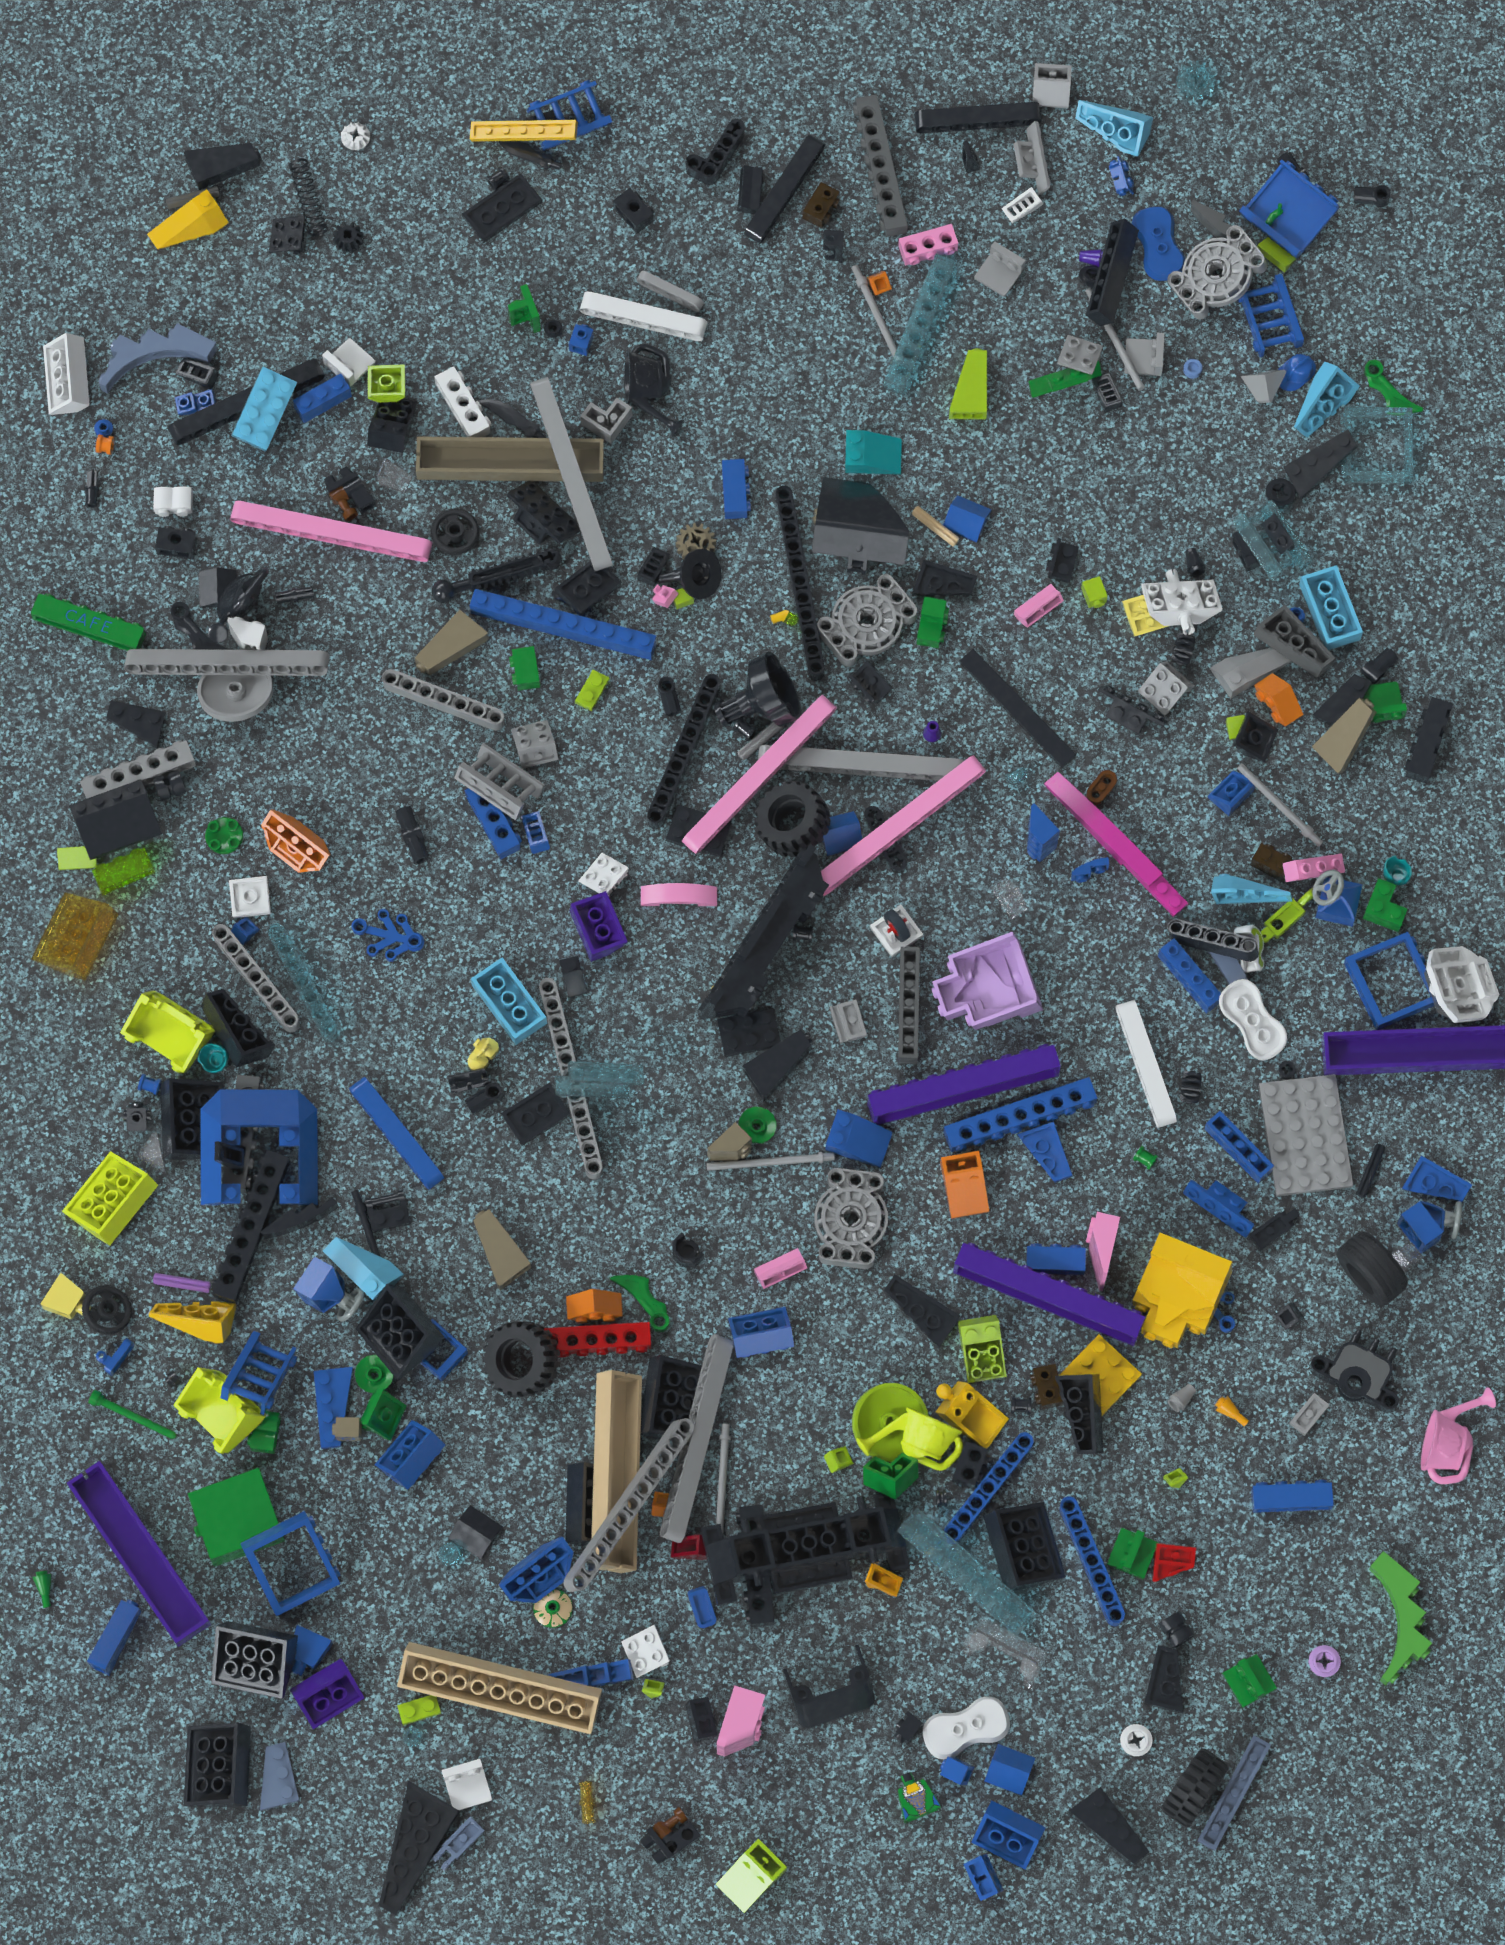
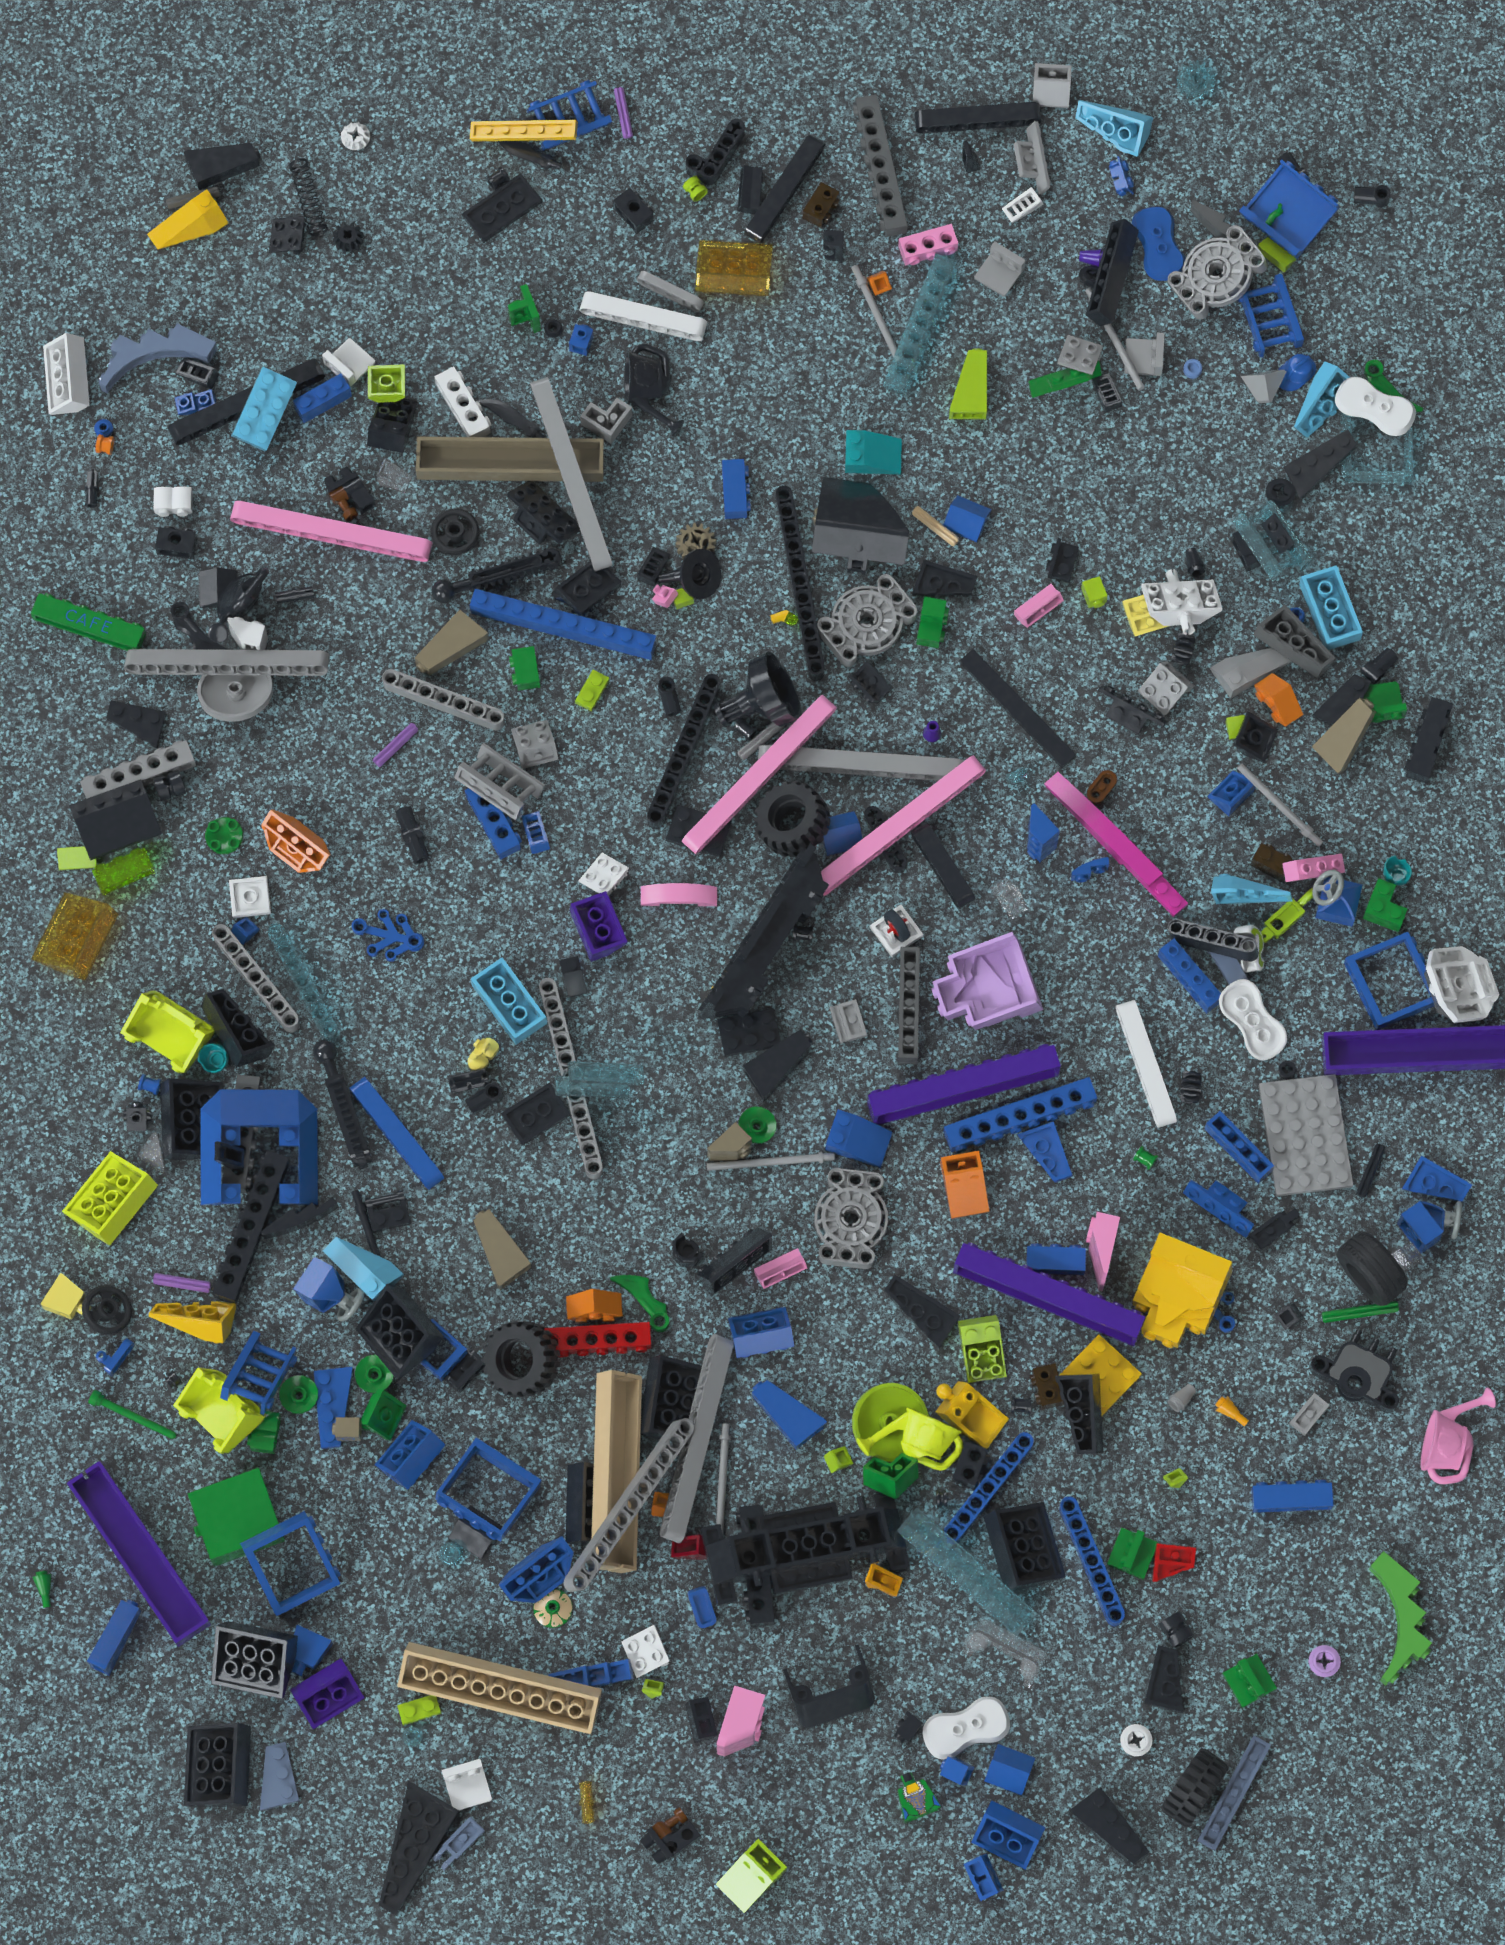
none -> green dish [279,1375,318,1414]
none -> black gear [313,1039,372,1170]
none -> medium lavender axle [373,723,418,767]
none -> blue window [435,1438,542,1542]
none -> black hinge [444,1349,485,1393]
none -> medium lavender axle [614,87,633,139]
none -> lime wheel [683,176,708,202]
none -> clear yellow slope [695,240,773,296]
none -> black slope [697,1227,772,1297]
none -> blue slope [752,1380,827,1450]
none -> black beam [911,823,975,909]
none -> green axle [1322,1301,1399,1323]
none -> white plate [1335,377,1416,436]

